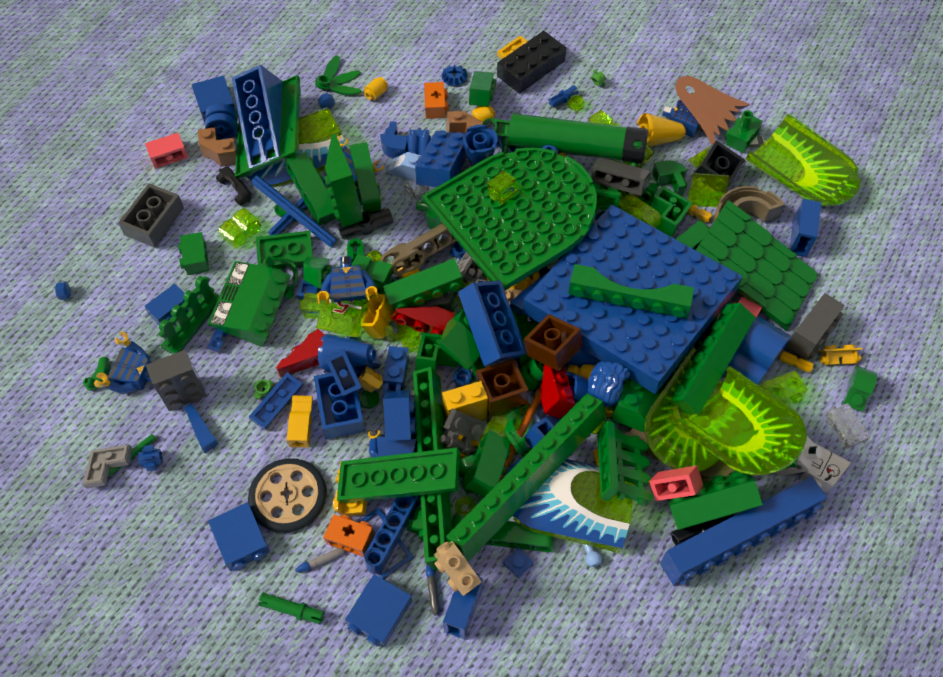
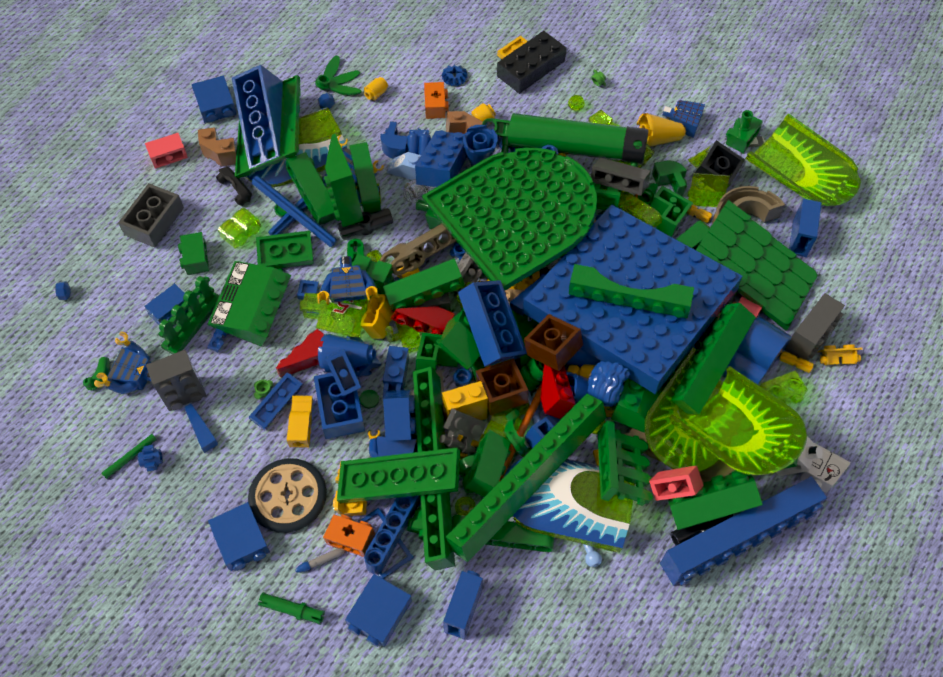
light grey tile [83,444,132,489] -> none
blue wheel [205,103,237,140] -> none
green helmet [263,256,298,300] -> none
green slope [303,257,332,288] -> none
yellow bracket [358,366,383,393] -> none
dark grey piece [426,565,439,616] -> none
tan brick [434,541,481,596] -> none
green brick [469,71,496,107] -> none
clear neon green brick [487,170,518,204] -> none
blue plate [503,547,534,579] -> none
blue axle [549,85,579,108] -> none
nougat piece [675,76,750,145] -> none
clear bracket [825,403,870,449] -> none
green brick [842,365,877,412] -> none

